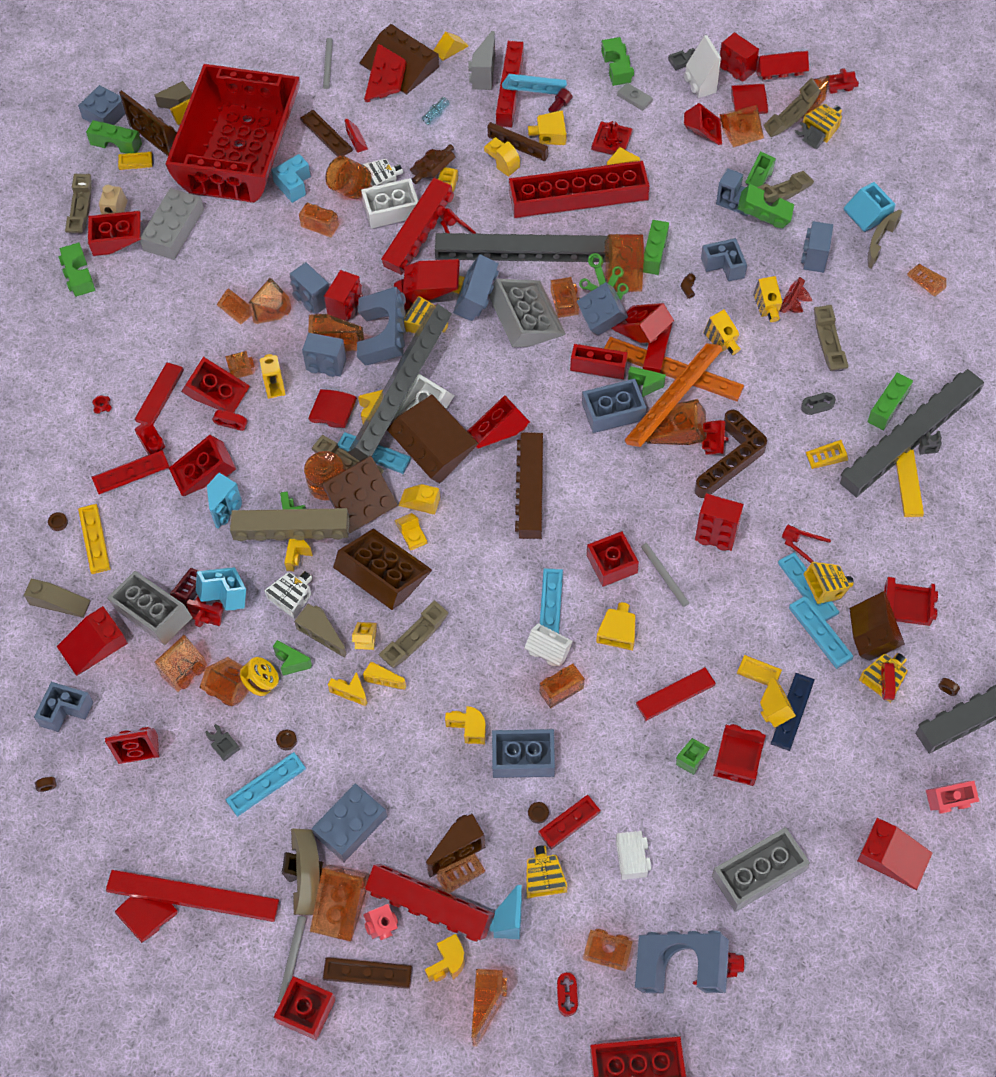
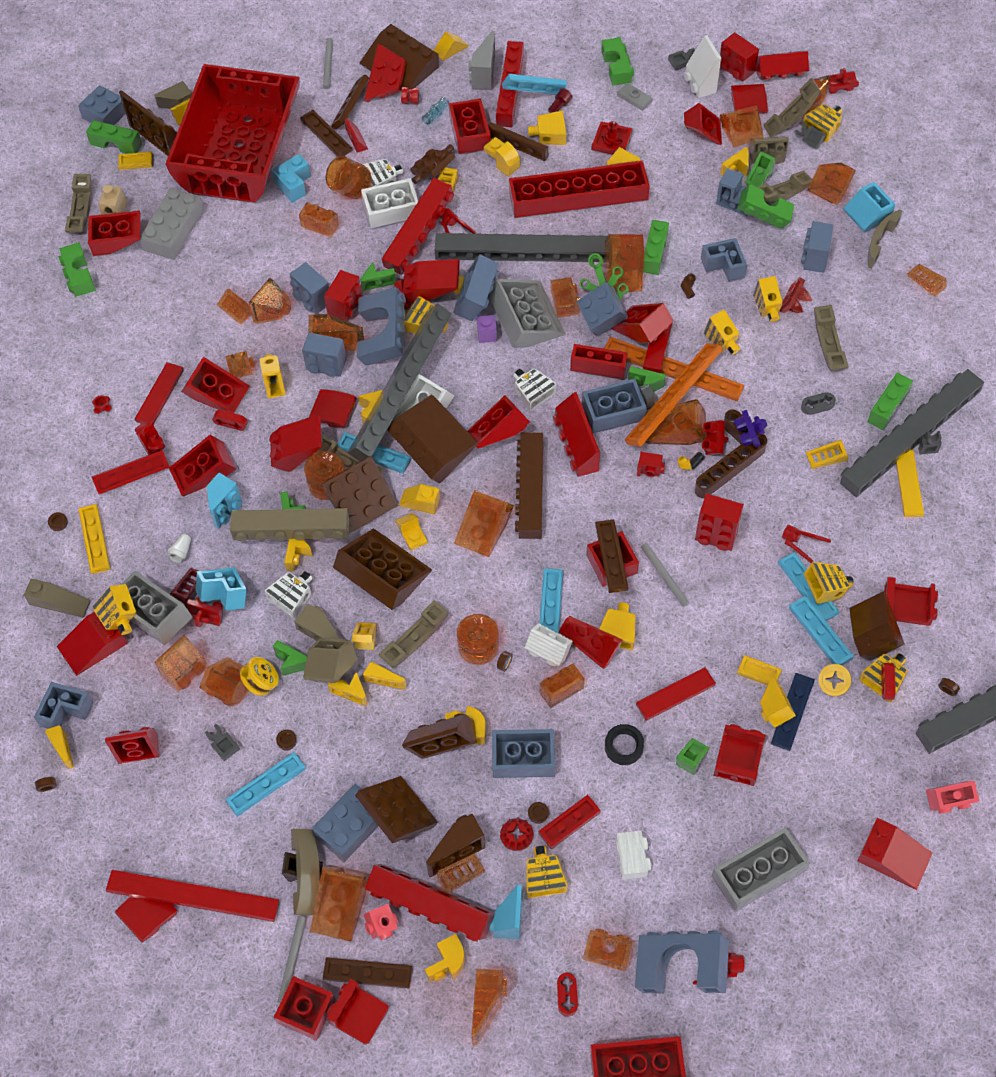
none -> yellow slope [45,725,74,769]
none -> yellow torso [92,584,136,635]
none -> white cone [168,534,191,563]
none -> red slope [269,415,322,472]
none -> dark tan slope [303,638,358,683]
none -> red bracket [327,979,389,1045]
none -> reddish brown tile [331,74,369,130]
none -> reddish brown plate [355,776,438,844]
none -> bright green slope [360,262,396,291]
none -> red wheel [401,87,419,104]
none -> reddish brown slope [402,714,477,759]
none -> red brick [448,98,491,154]
none -> clear orange slope [454,490,514,557]
none -> clear orange wheel [457,614,499,665]
none -> medium lavender brick [476,315,497,343]
none -> reddish brown tile [497,651,513,672]
none -> red gear [500,817,533,851]
none -> white torso [513,368,557,412]
none -> red slope [553,392,600,477]
none -> red wing [559,616,623,669]
none -> reddish brown tile [595,519,629,593]
none -> black tyre [605,724,644,765]
none -> red brick [637,451,665,477]
none -> dark grey beam [640,384,655,410]
none -> arm [677,452,705,470]
none -> yellow slope [720,147,749,177]
none -> dark purple hips [734,410,768,447]
none -> dark tan slope [749,136,789,164]
none -> clear orange slope [807,162,856,205]
none -> yellow gear [818,664,851,696]

